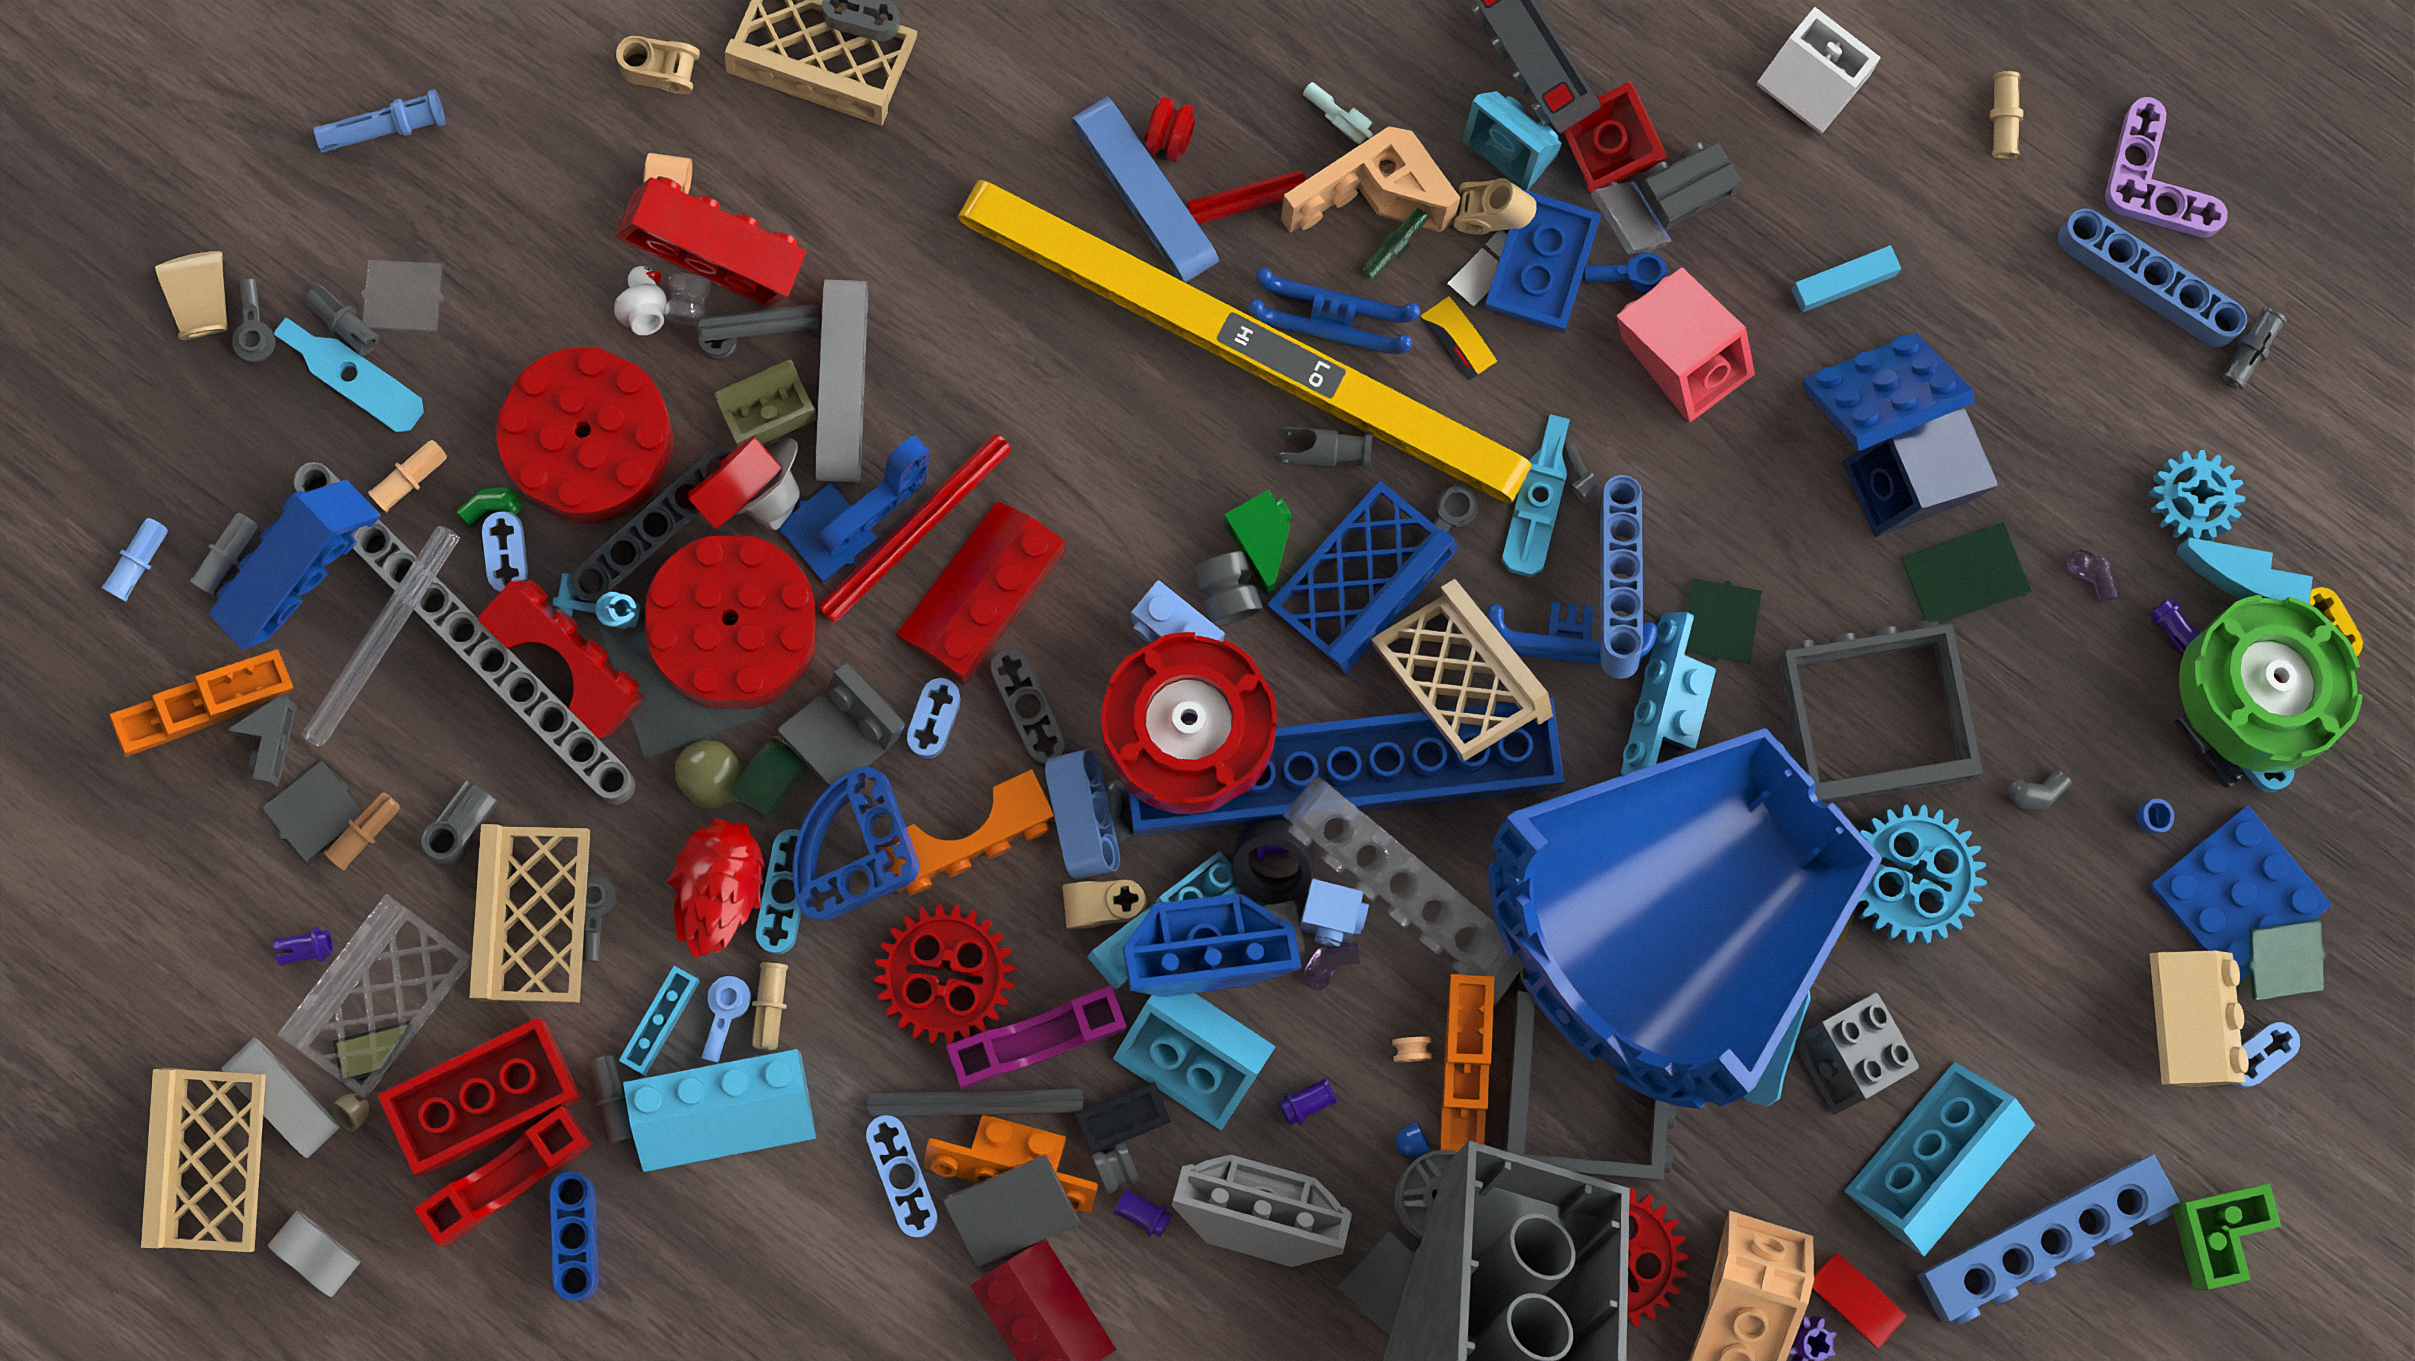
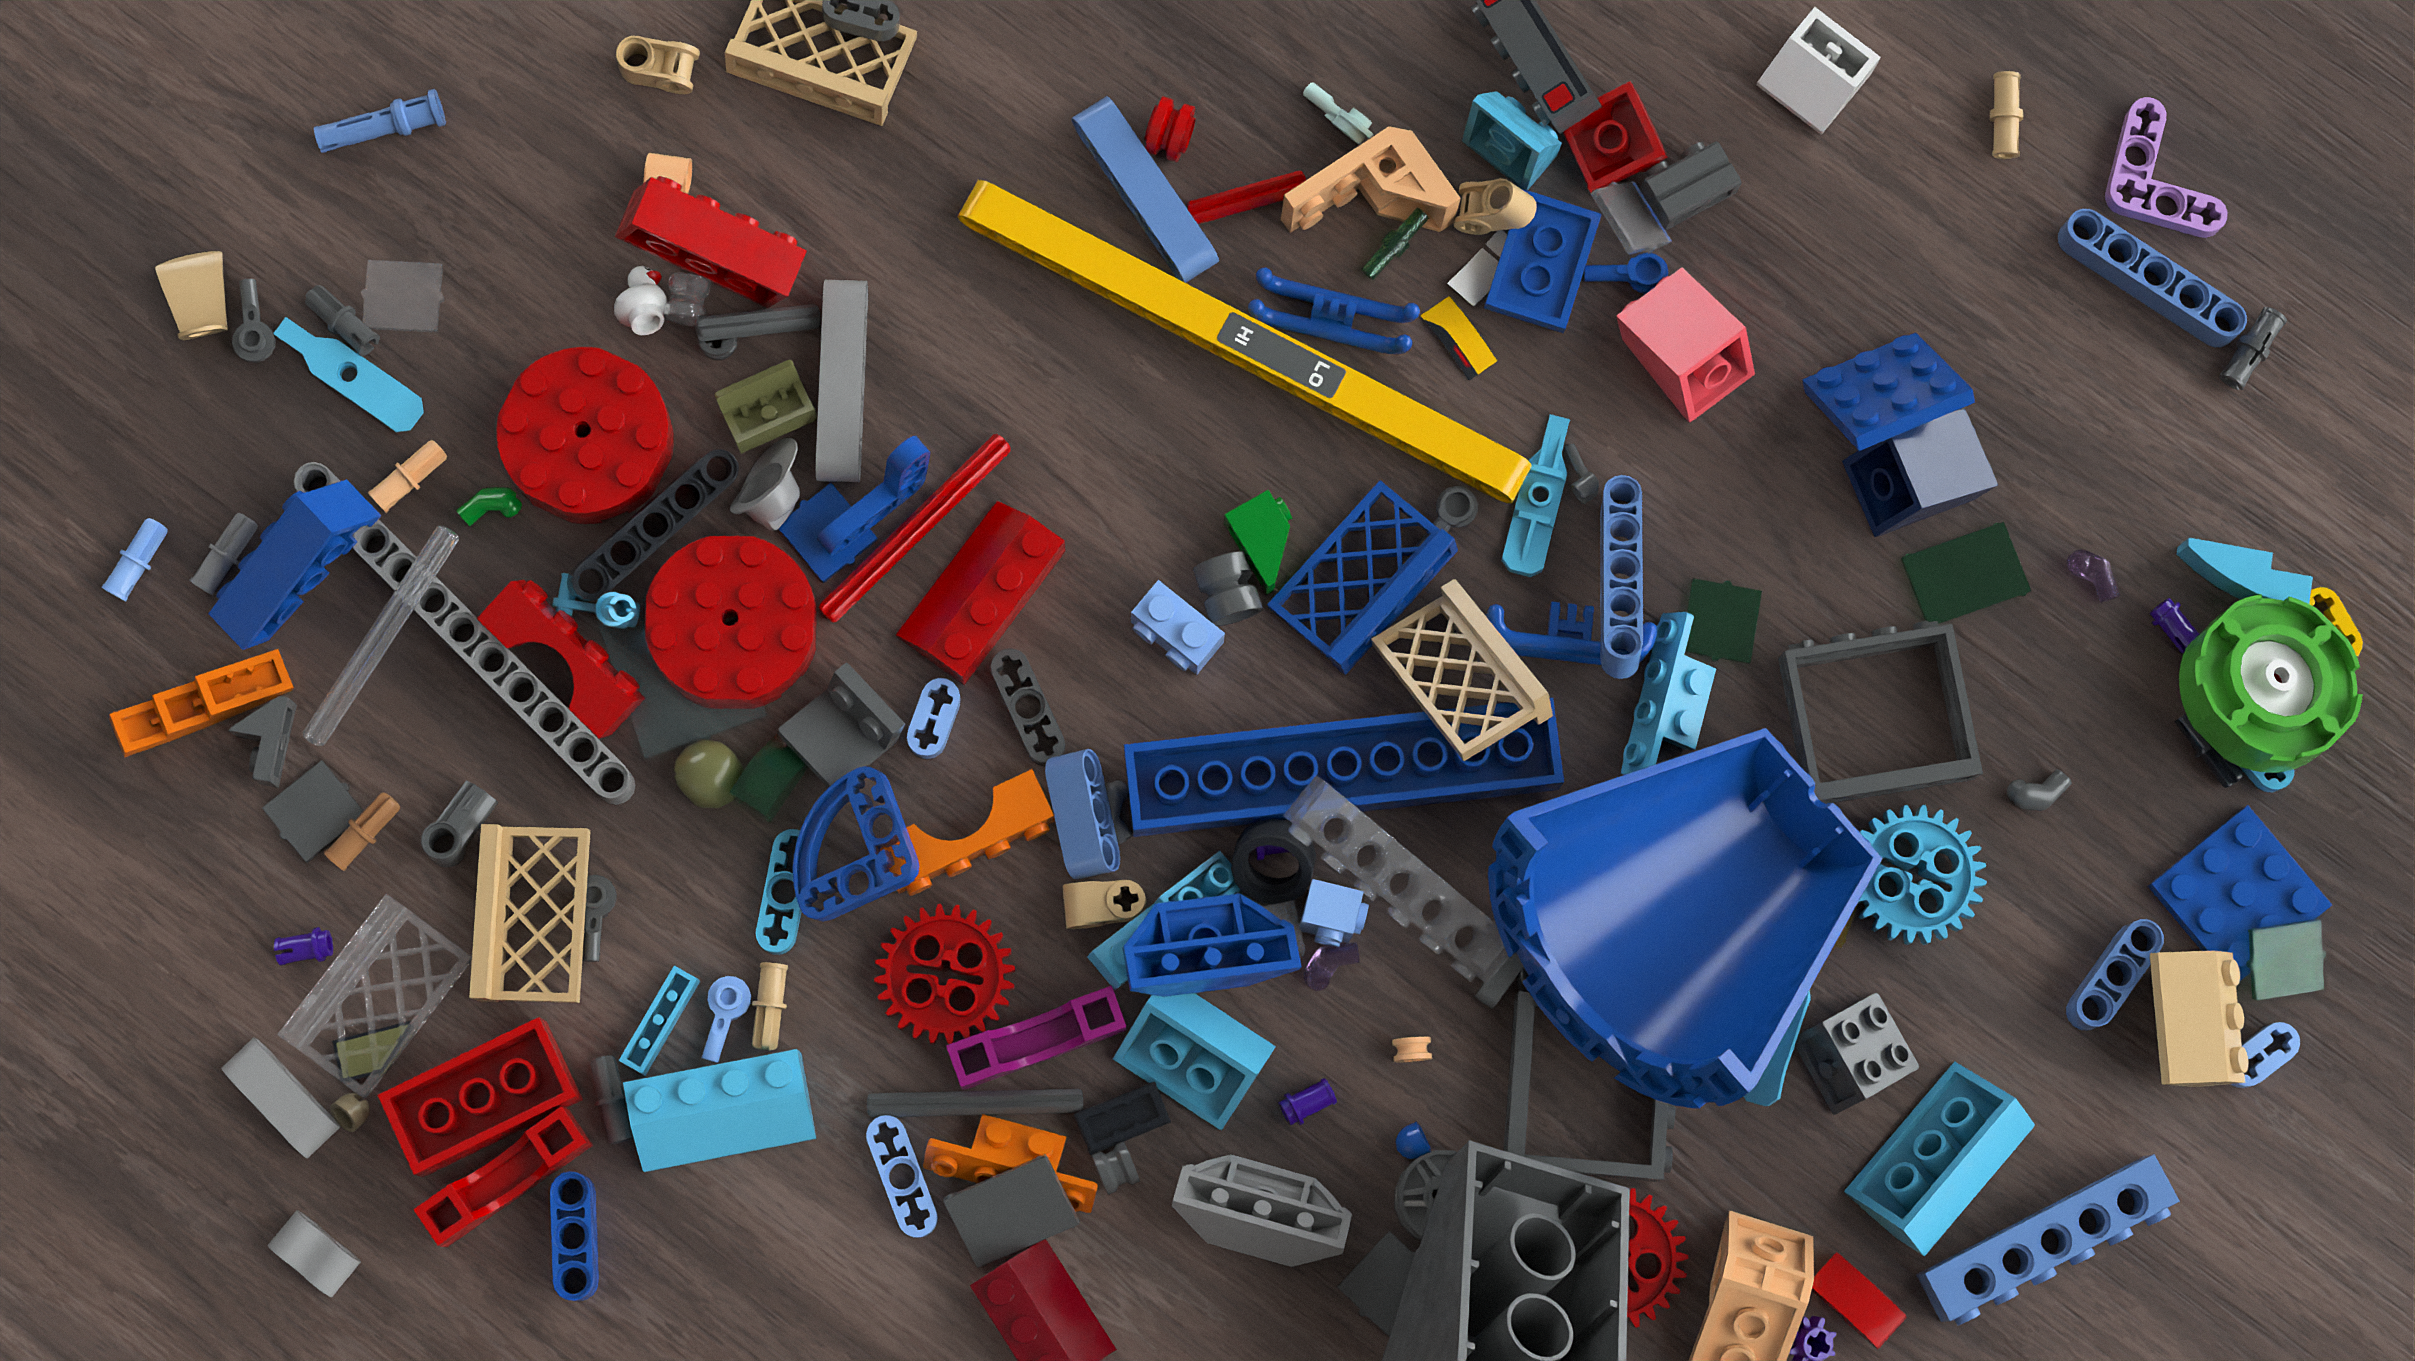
tan fence [141,1068,266,1252] -> none
light blue beam [482,511,528,592] -> none
red head [667,818,765,958] -> none
red slope [688,435,782,529] -> none
red piece [1101,632,1277,814] -> none
dark purple pin [1113,1189,1173,1237] -> none
dark grey piece [1275,427,1373,470] -> none
orange slope [1439,974,1495,1152] -> none
medium azure piece [1791,245,1901,313] -> none
blue hinge [2135,798,2174,834] -> none
medium azure gear [2149,450,2245,541] -> none
bright green brick [2172,1184,2281,1291] -> none
none -> medium blue beam [2066,919,2164,1031]

